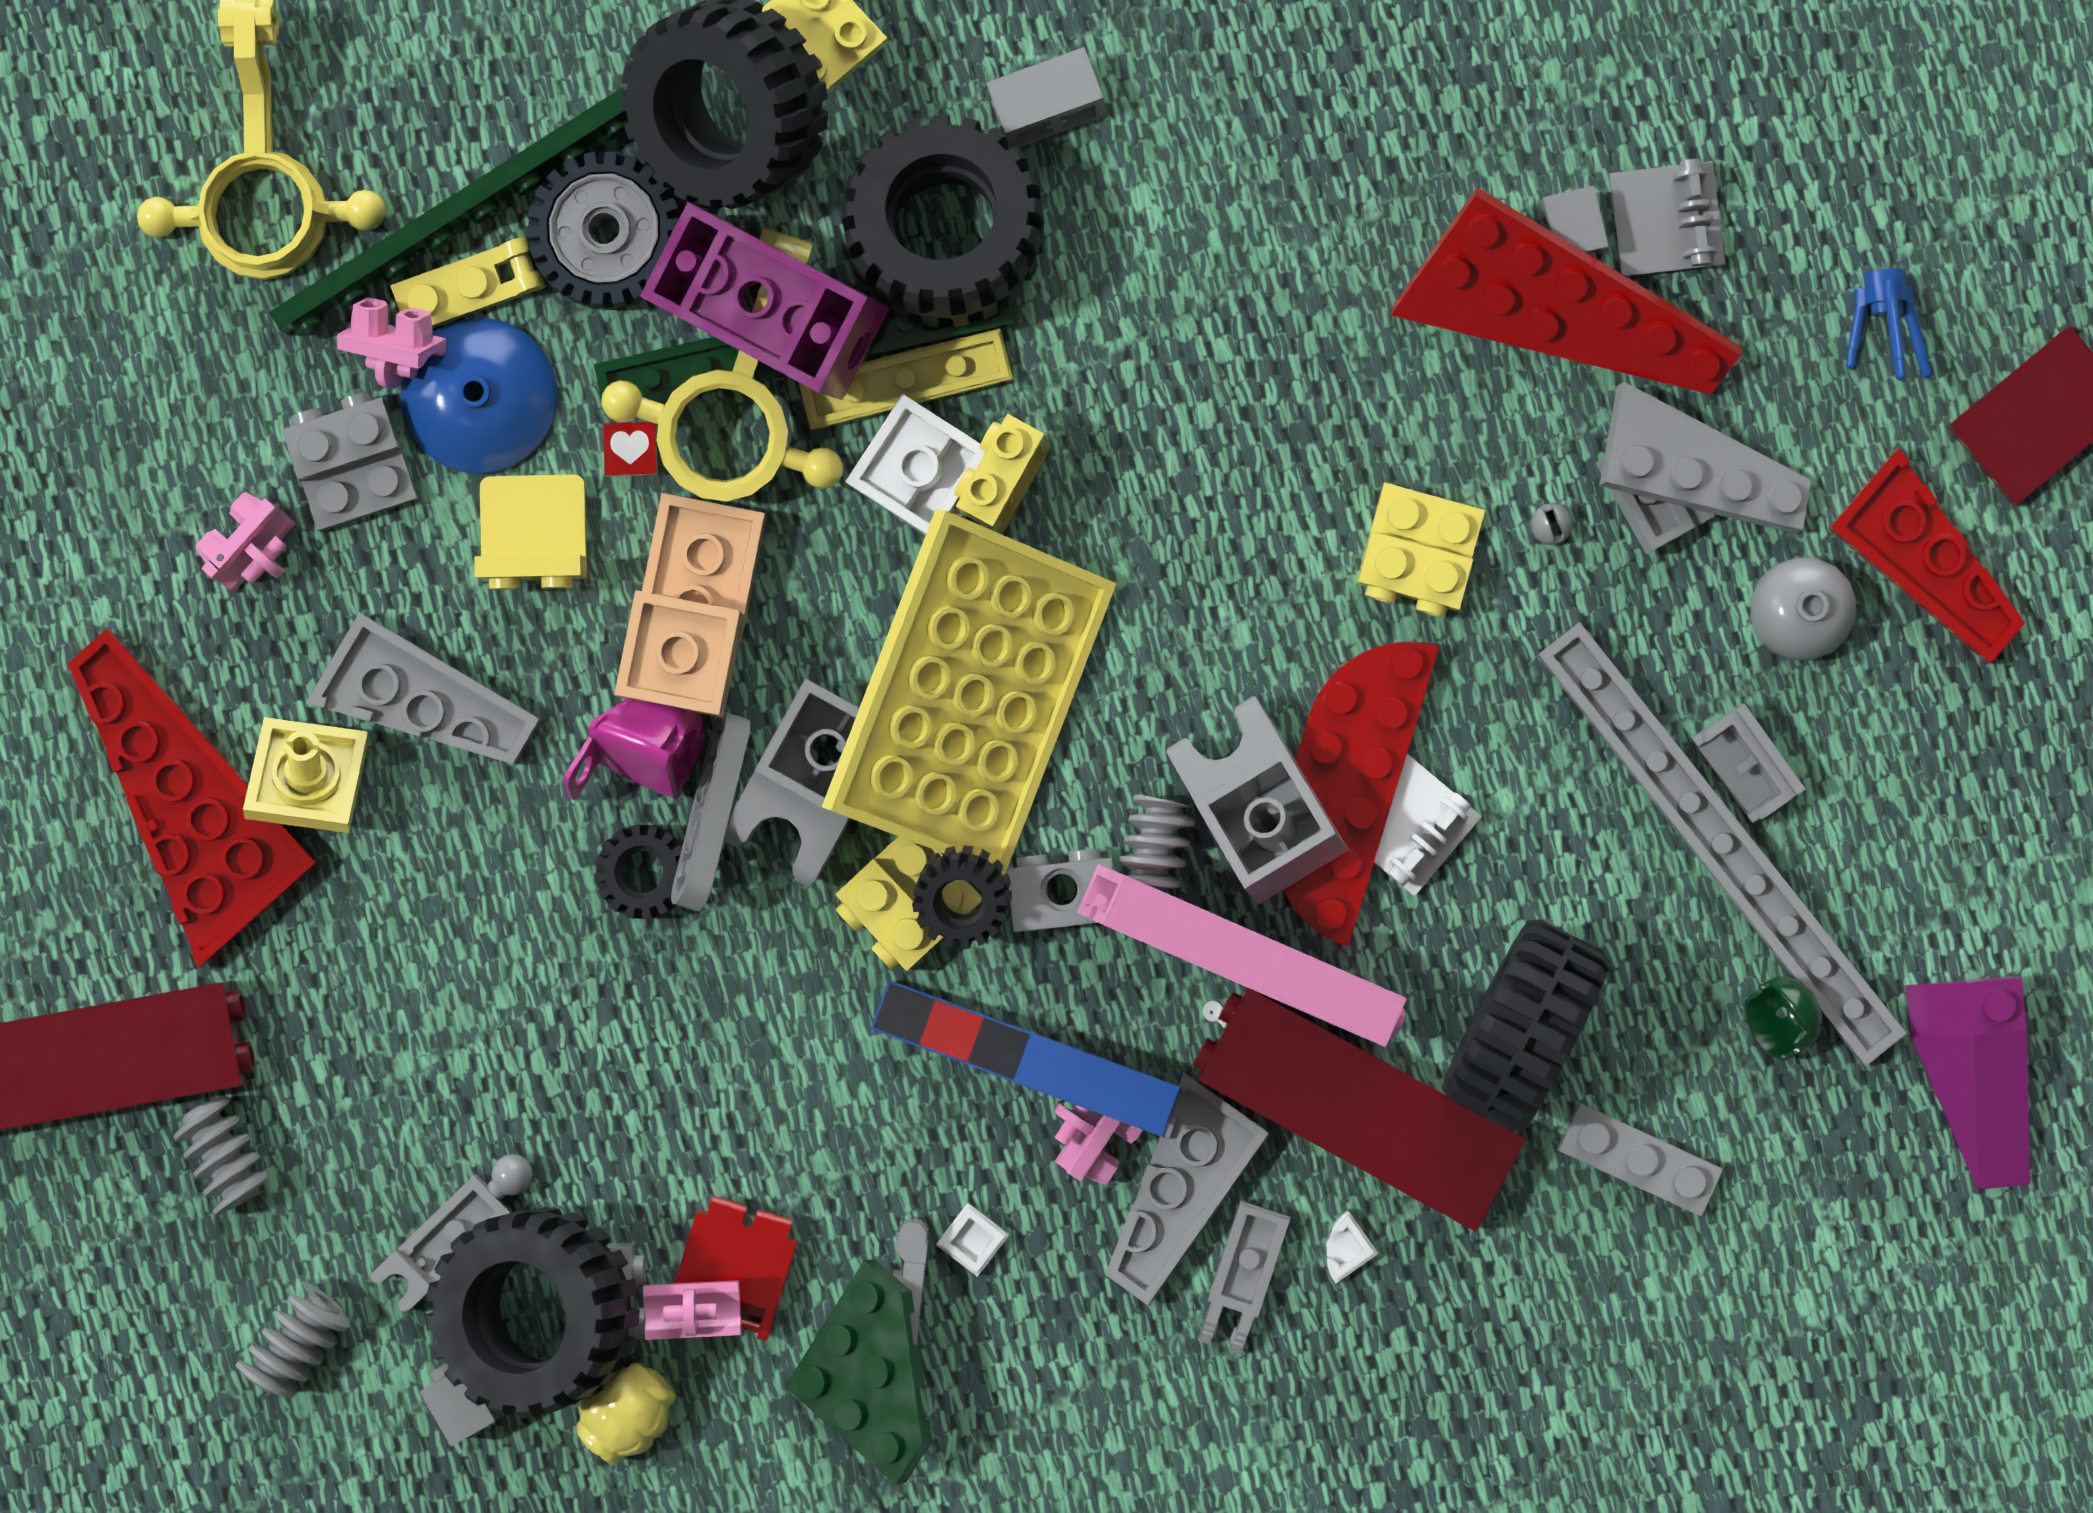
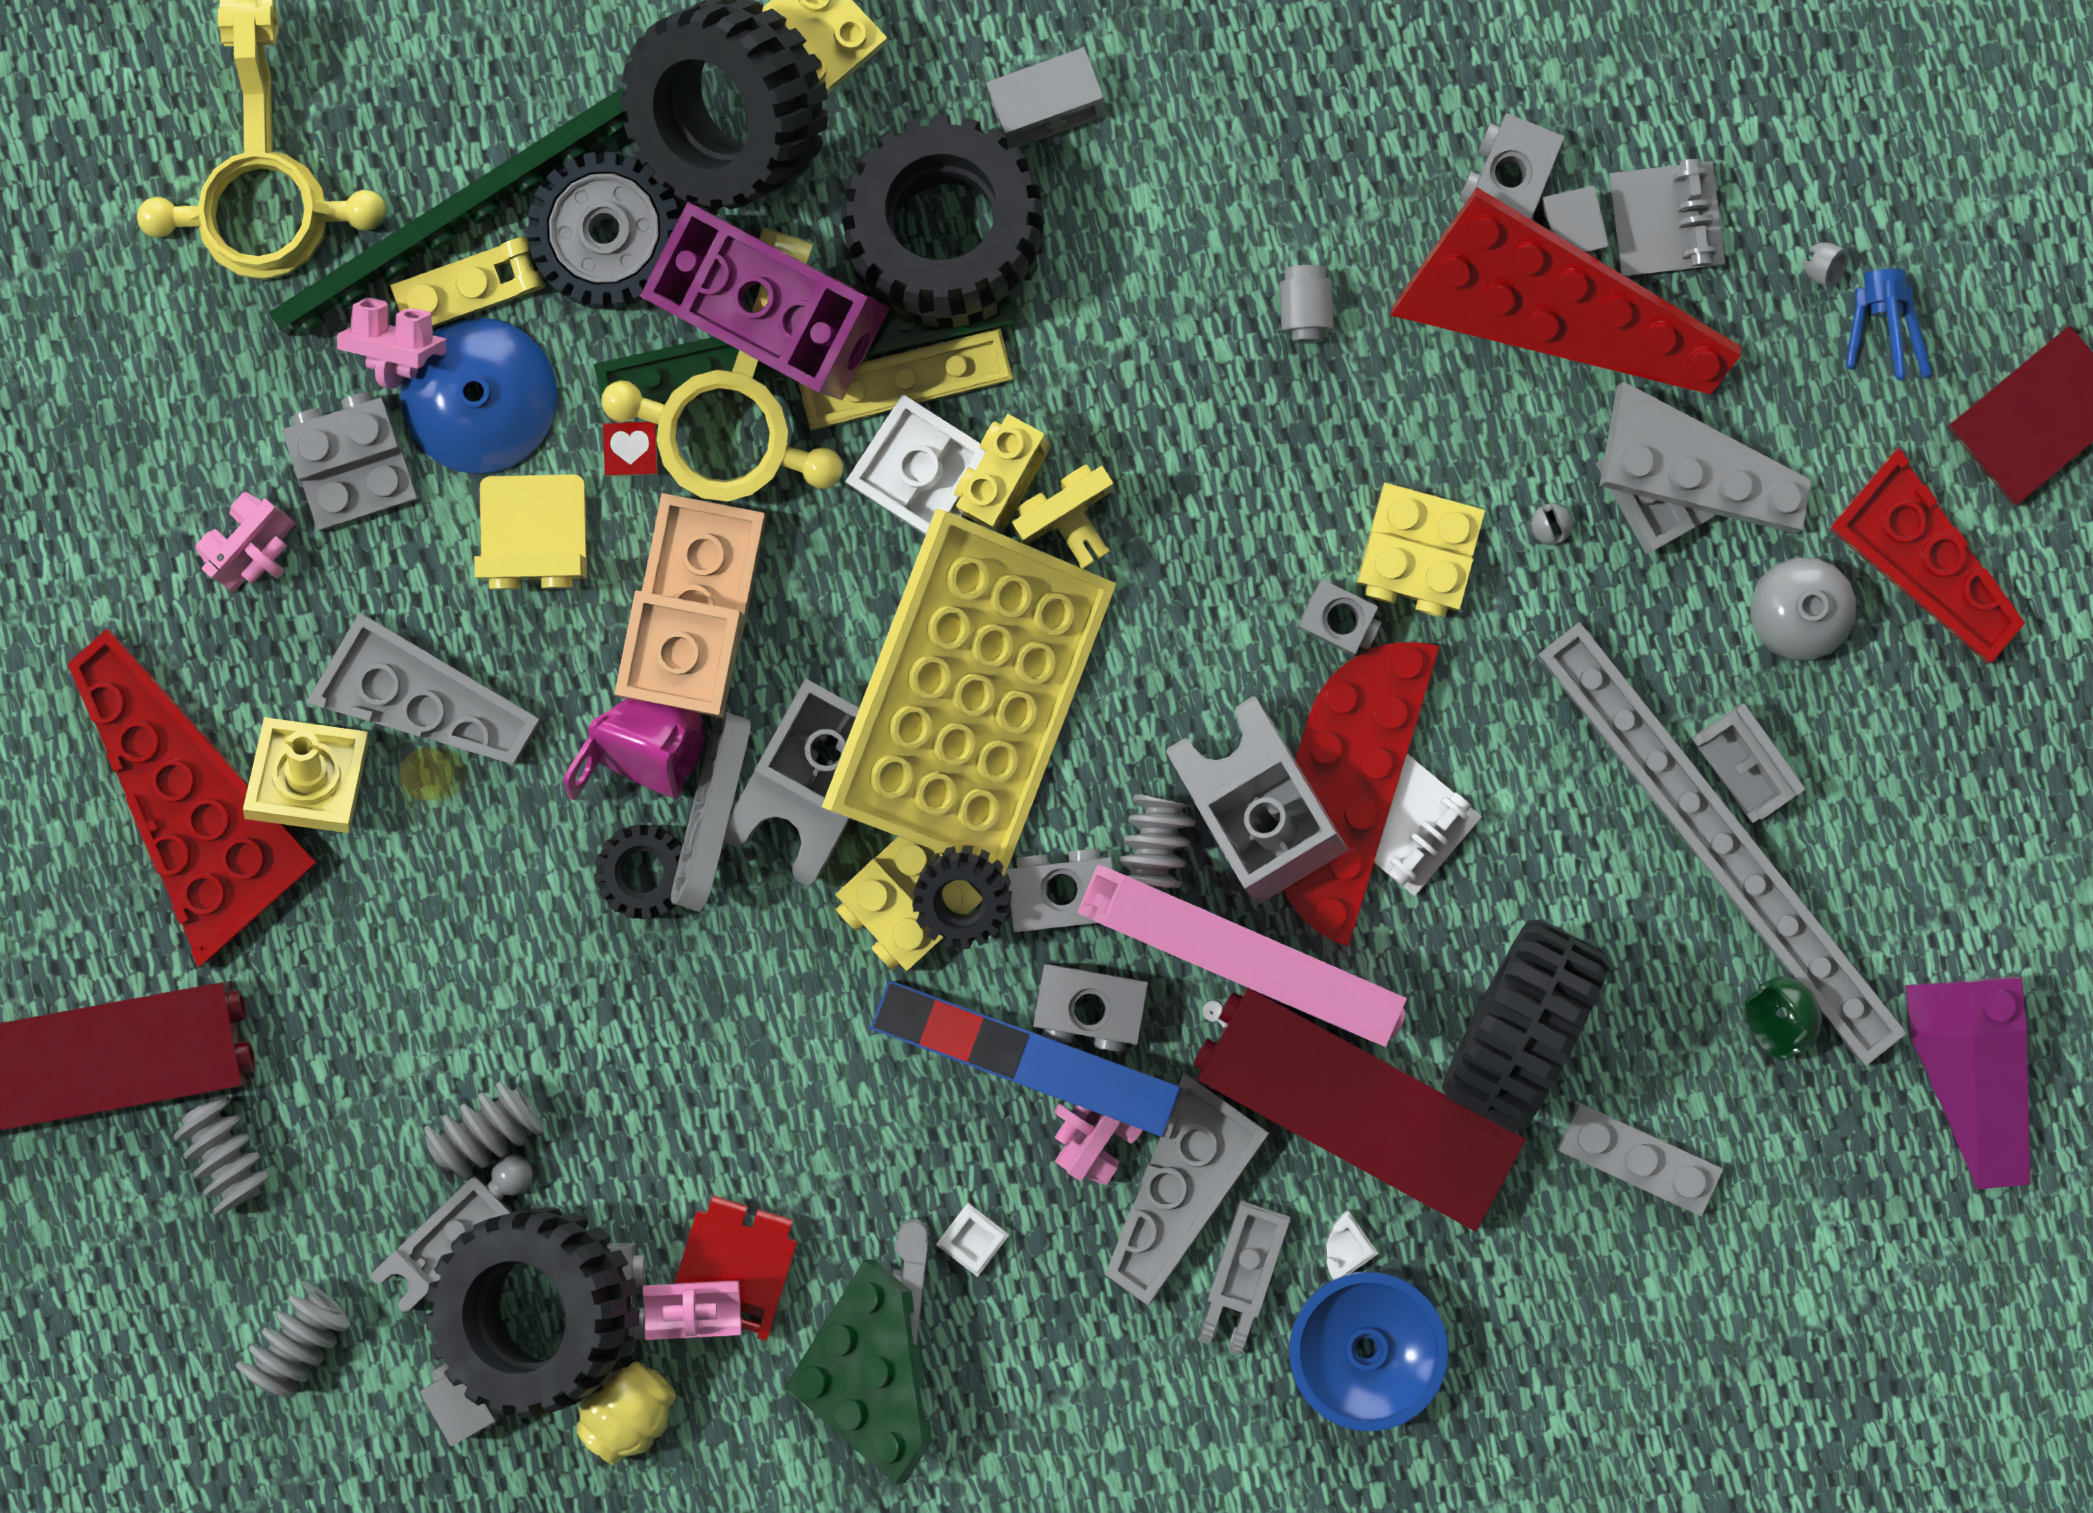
none -> clear yellow tile [400,748,454,800]
none -> light grey piece [424,1081,544,1186]
none -> light yellow plate [1012,464,1113,569]
none -> light grey brick [1033,963,1148,1052]
none -> light grey brick [1279,265,1334,343]
none -> blue dish [1289,1271,1448,1431]
none -> light grey brick [1296,579,1381,656]
none -> light grey brick [1459,113,1565,219]
none -> light grey hinge [1803,242,1849,288]

